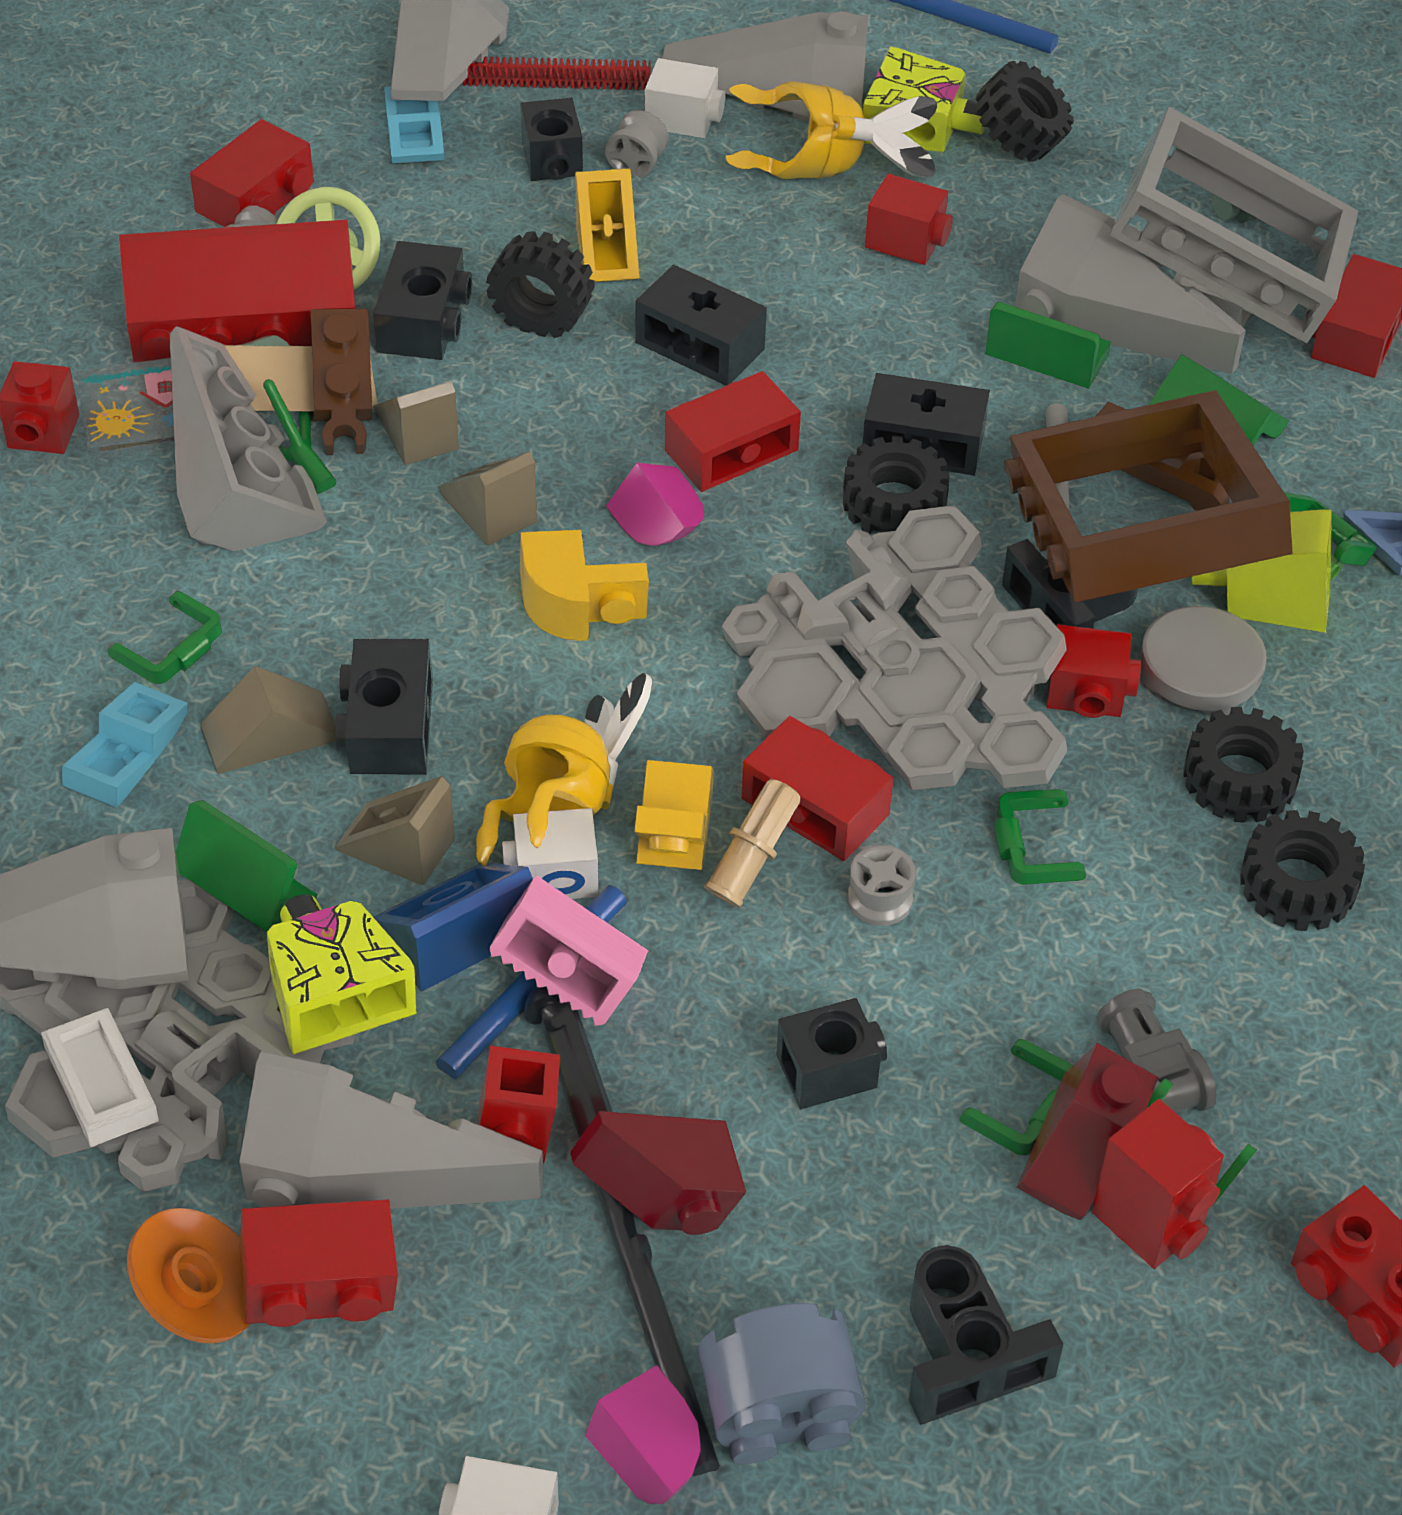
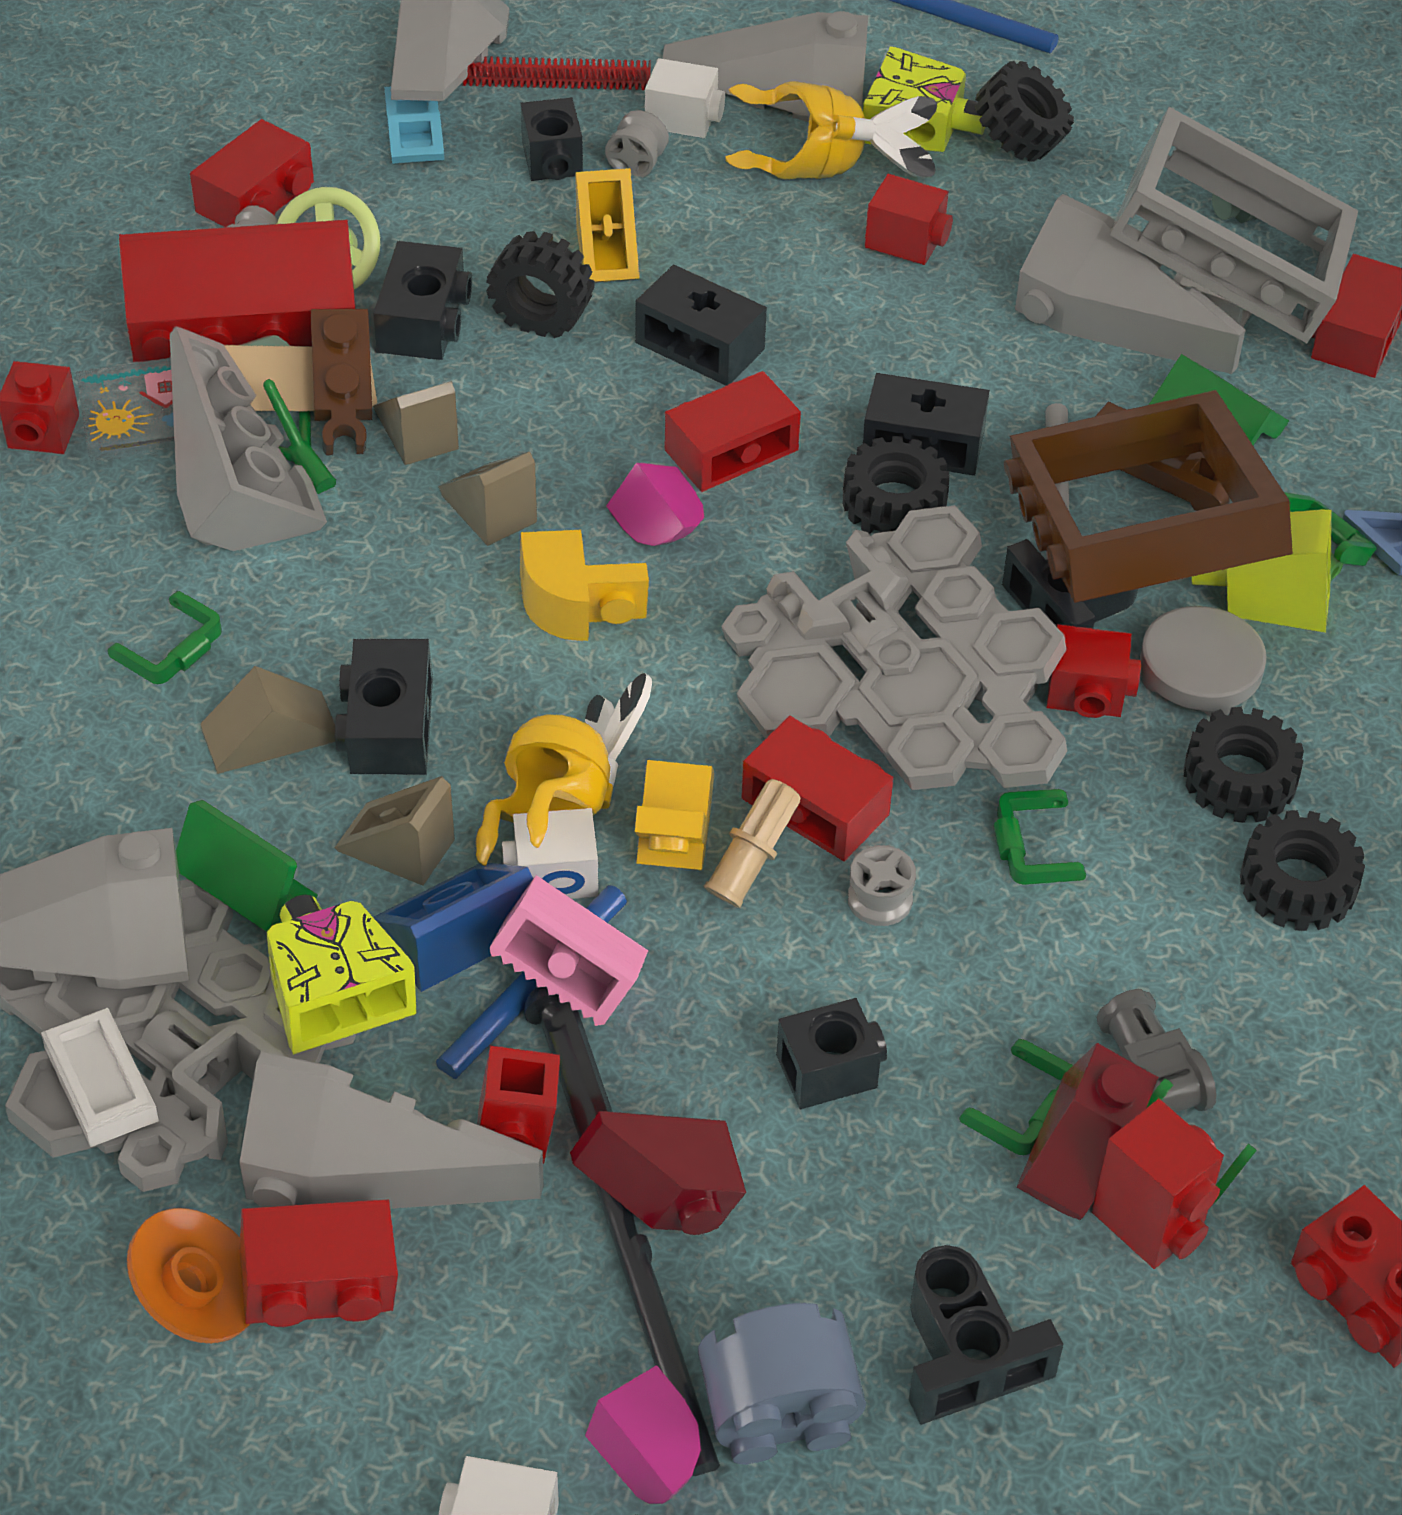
medium azure slope [62,682,188,808] -> none
green panel [985,302,1111,389] -> none

